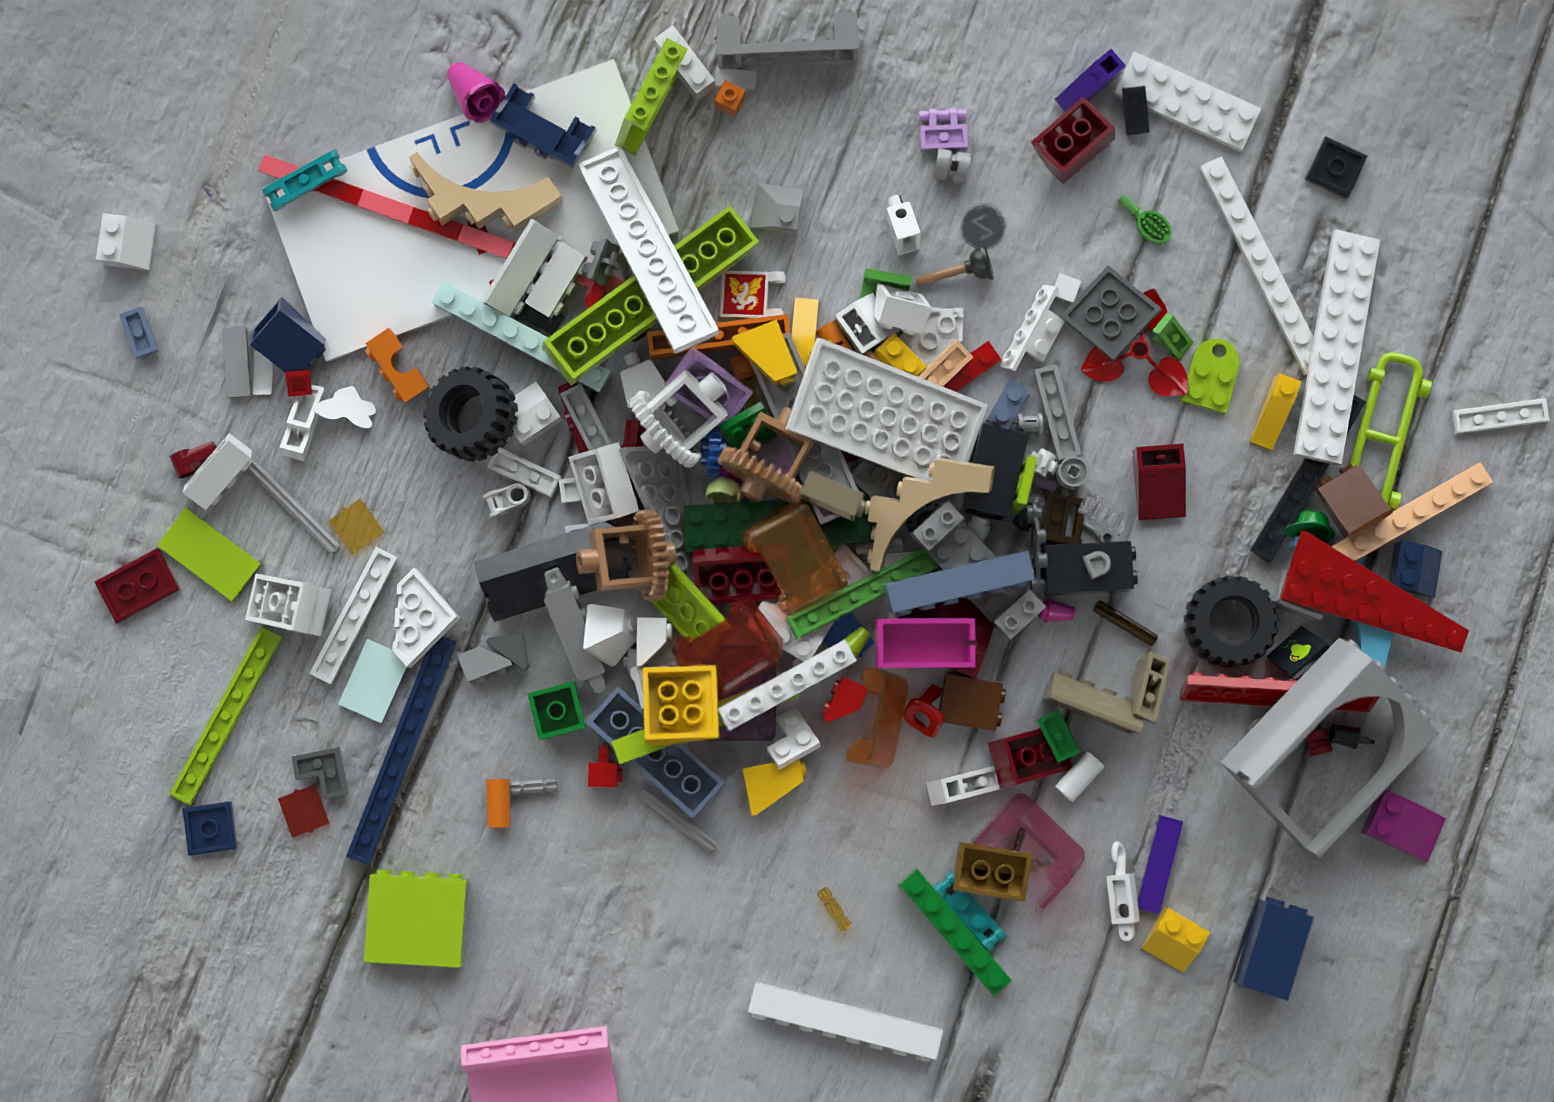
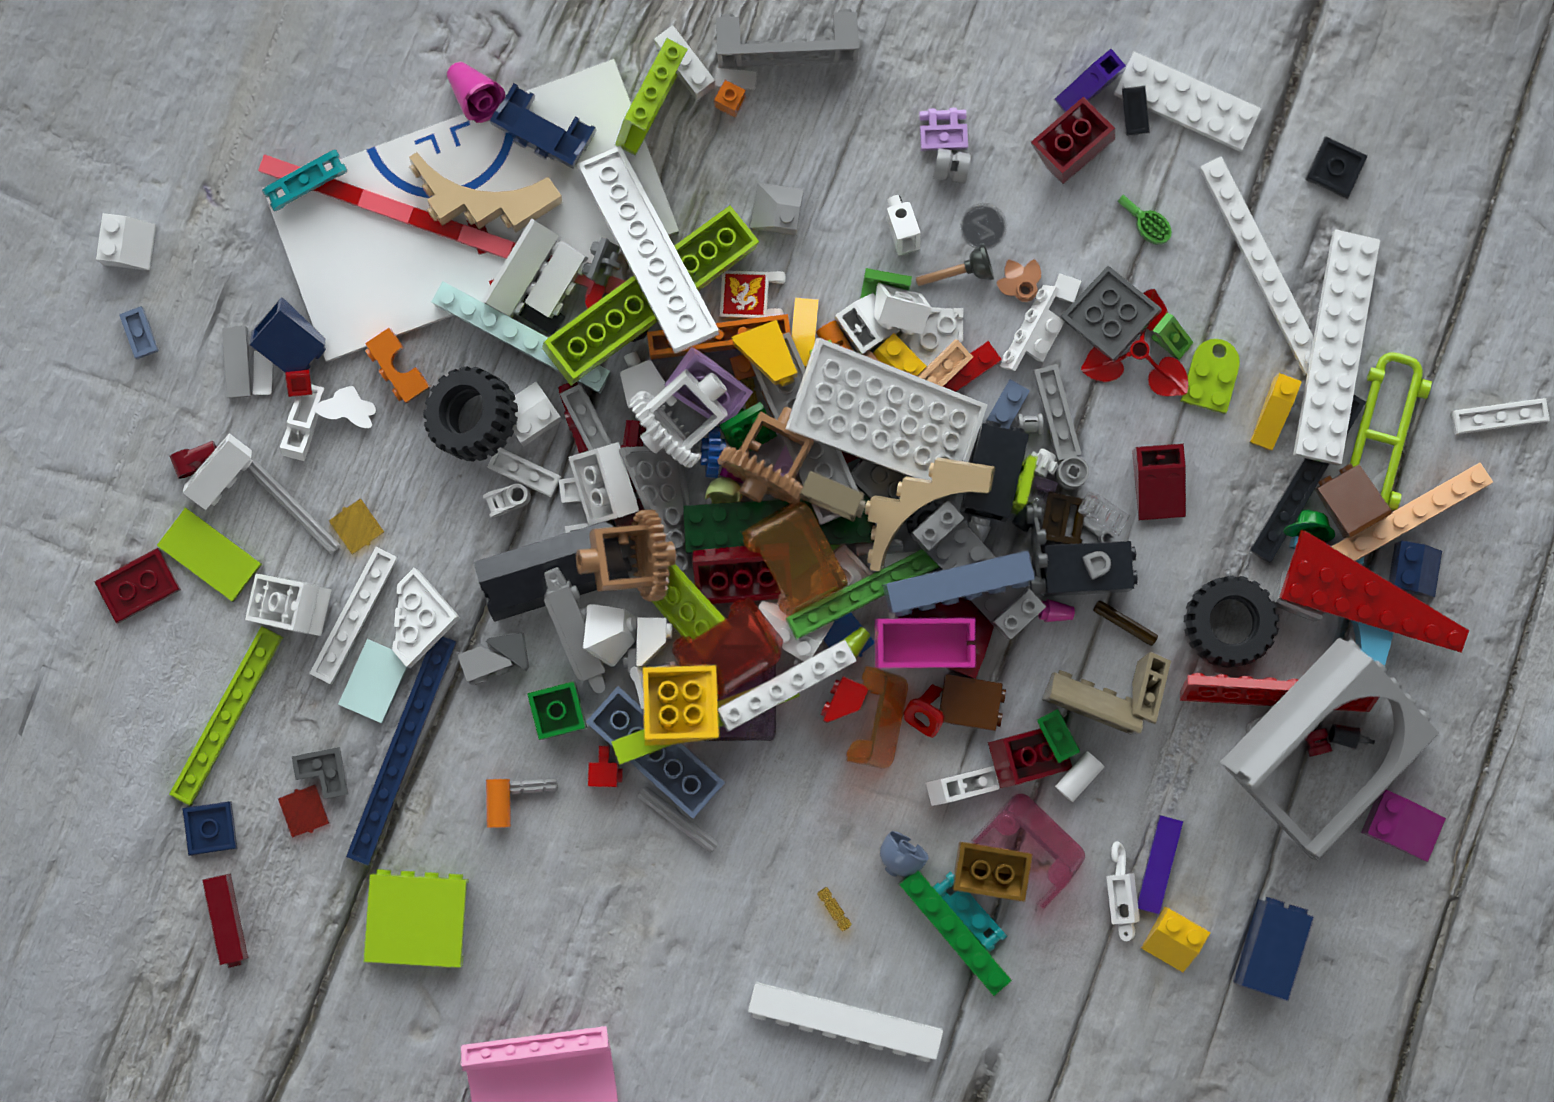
yellow slope [743,759,807,816] -> none
white plate [767,707,821,770] -> none
black tile [1266,626,1330,680] -> none
none -> dark red brick [202,873,248,968]
none -> sand blue cylinder [880,831,929,877]
none -> nougat plate [996,259,1041,302]

